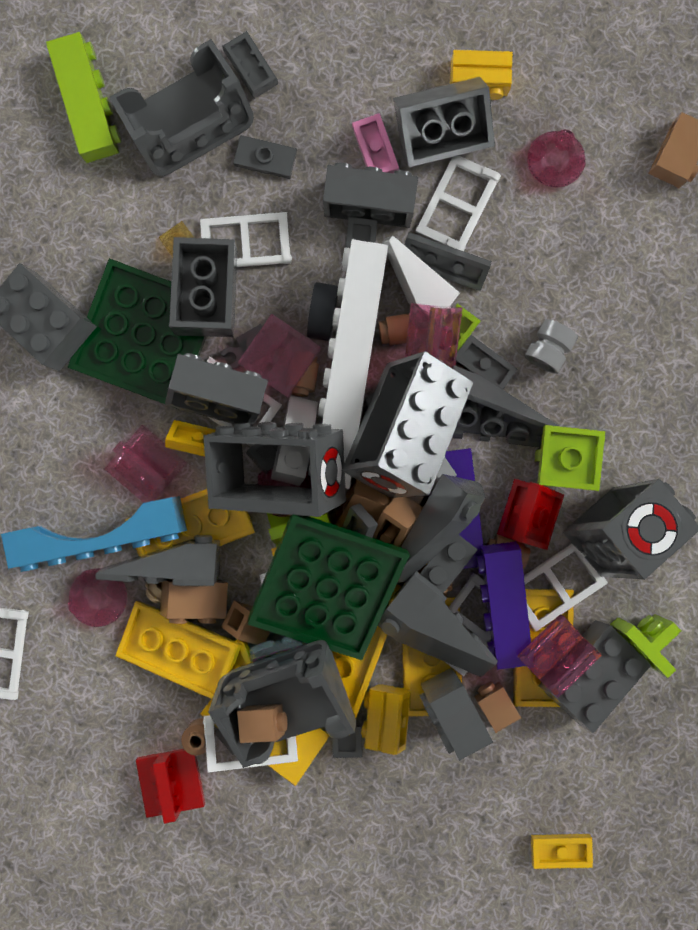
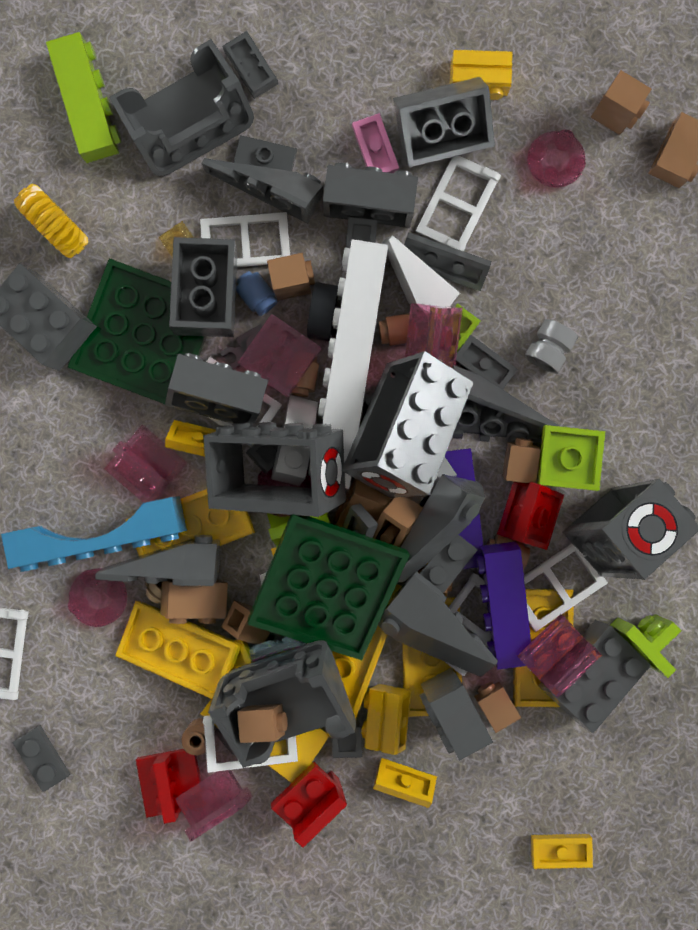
none -> dark grey plate [12,725,70,792]
none -> yellow gear [14,183,89,258]
none -> clear pink bracket [175,770,253,842]
none -> dark grey wedge [201,158,324,224]
none -> medium blue brick [236,271,277,316]
none -> medium nougat brick [267,252,315,301]
none -> red bracket [271,762,347,848]
none -> yellow plate [373,758,437,808]
none -> medium nougat brick [502,438,541,483]
none -> medium nougat brick [591,70,652,135]

